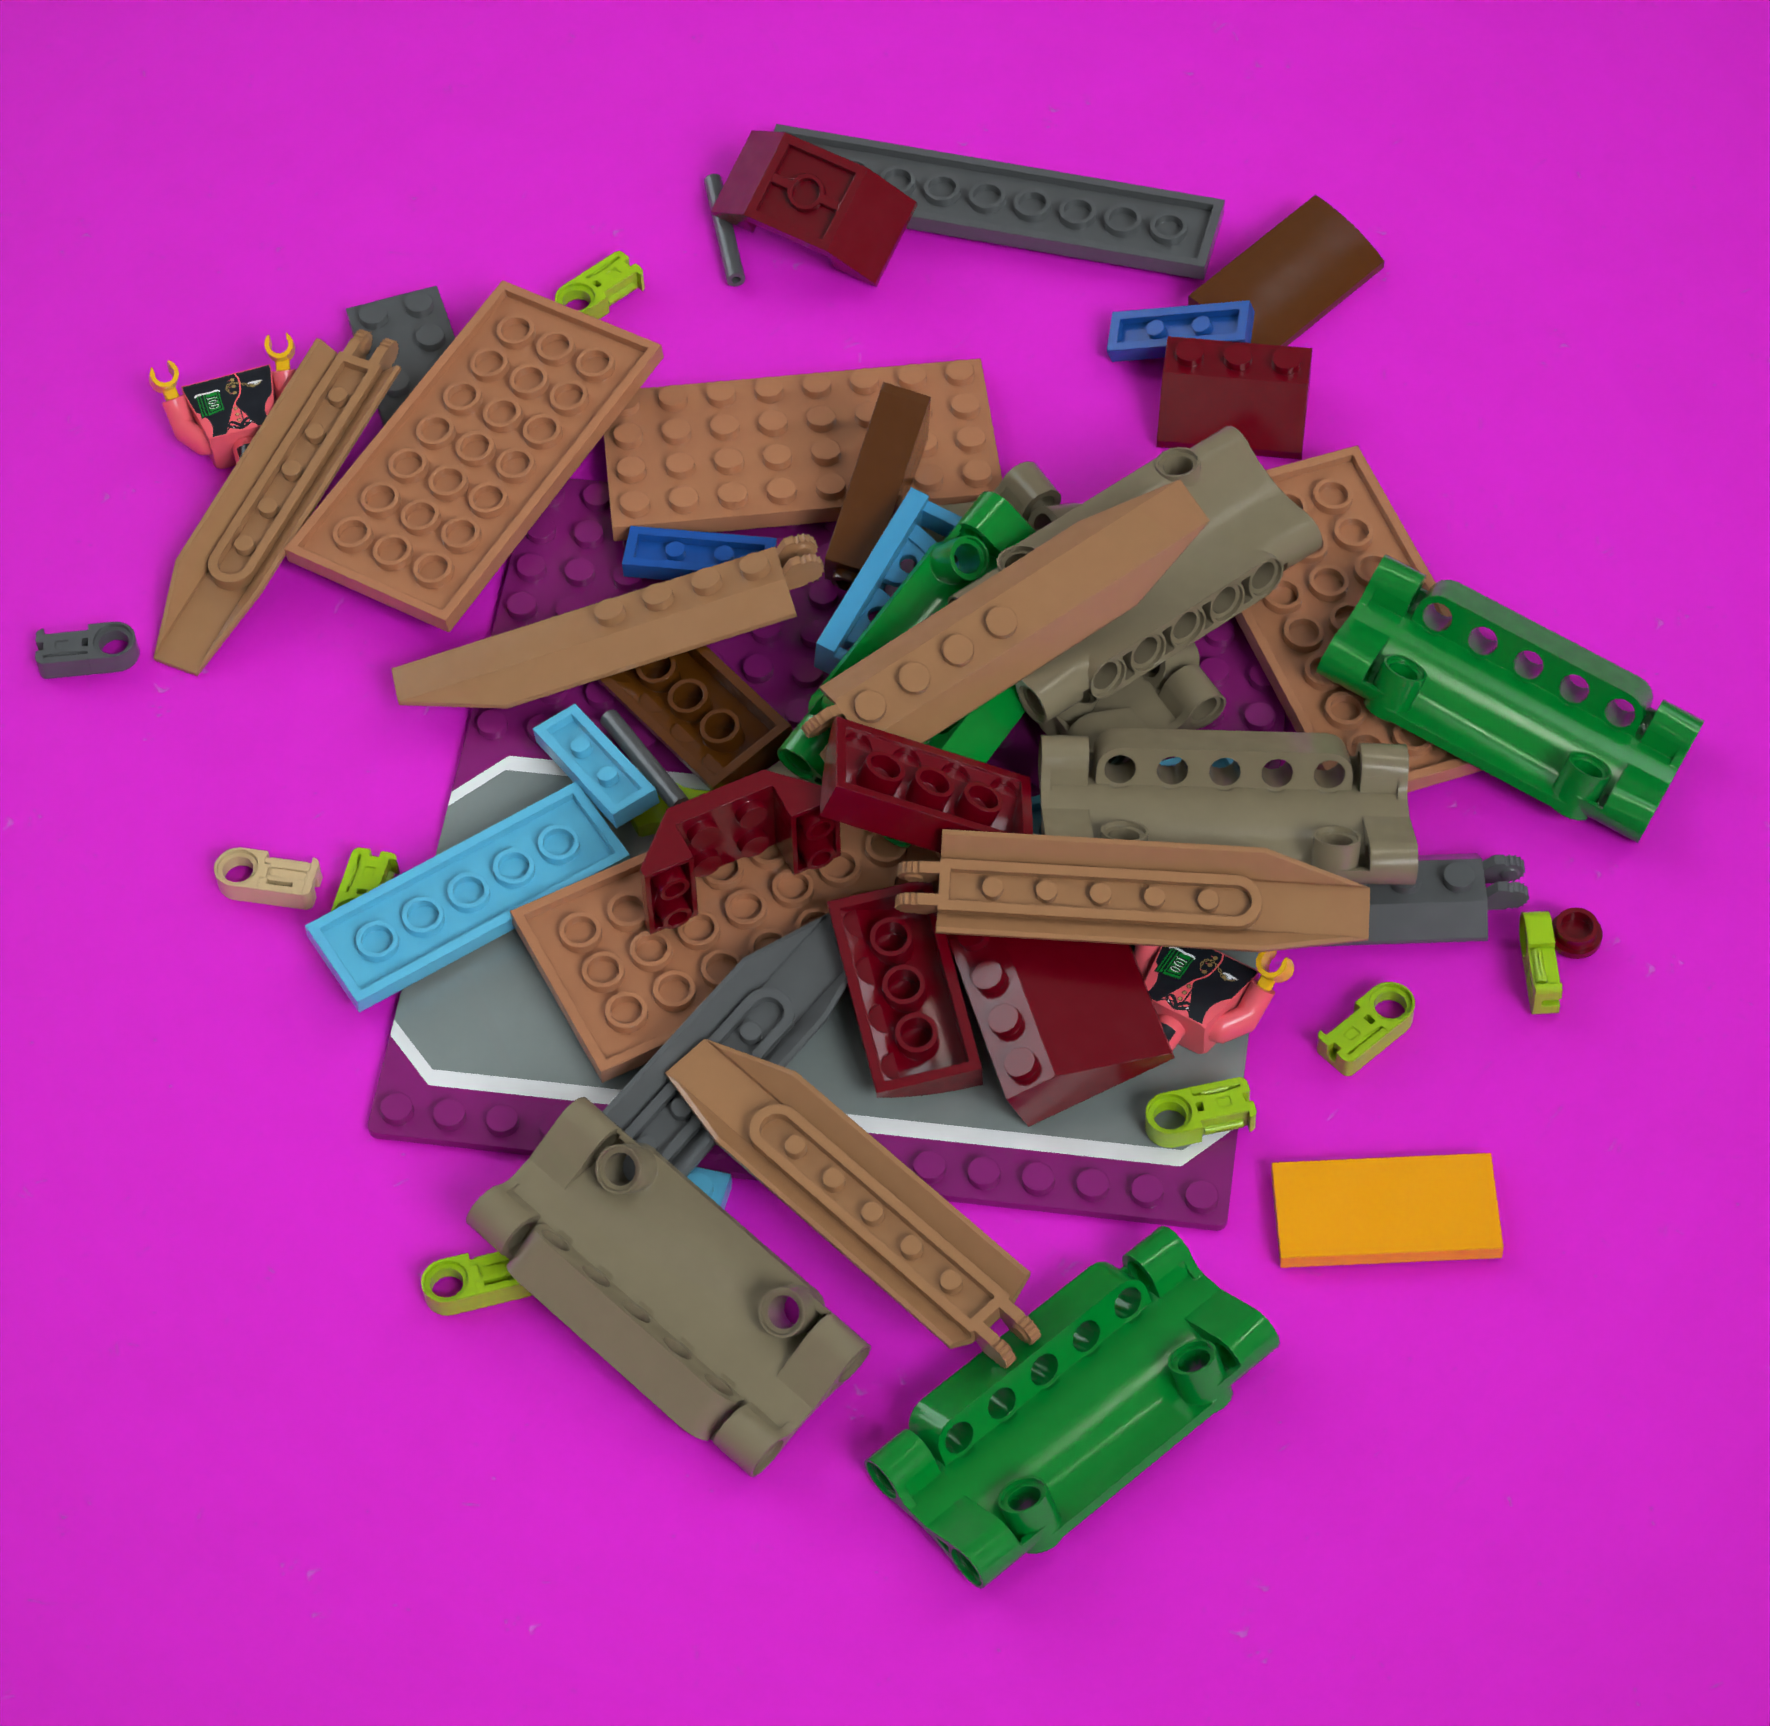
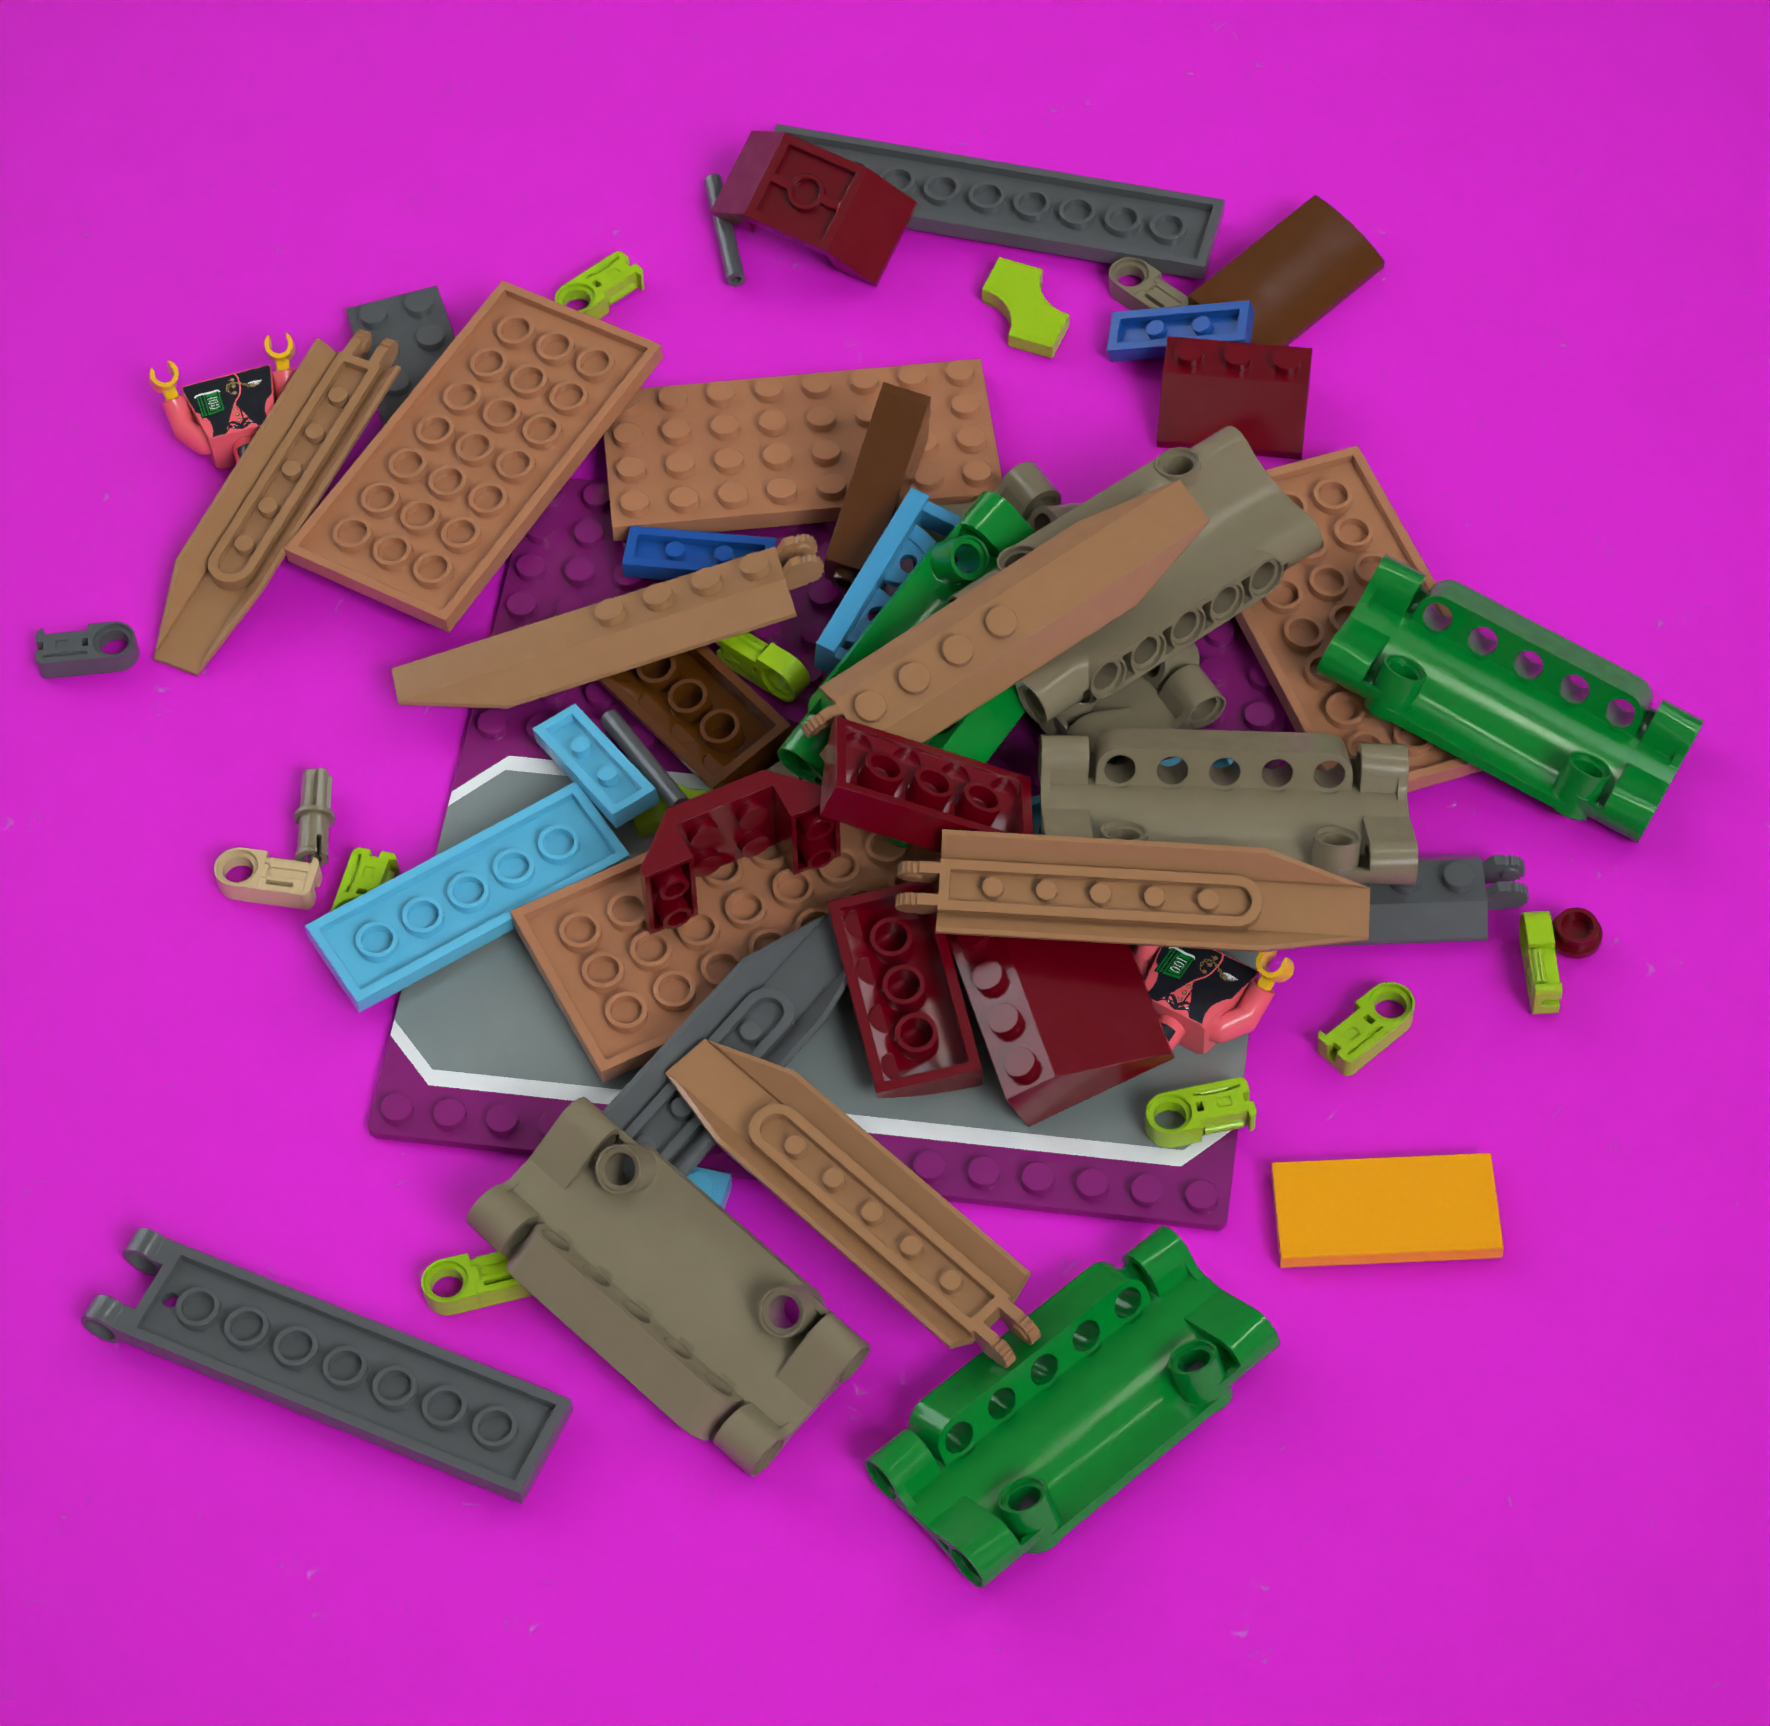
none -> dark grey hinge [81,1228,573,1504]
none -> dark tan axle [294,767,335,867]
none -> lime piece [716,632,811,702]
none -> lime tile [982,257,1070,359]
none -> dark tan piece [1109,257,1188,310]

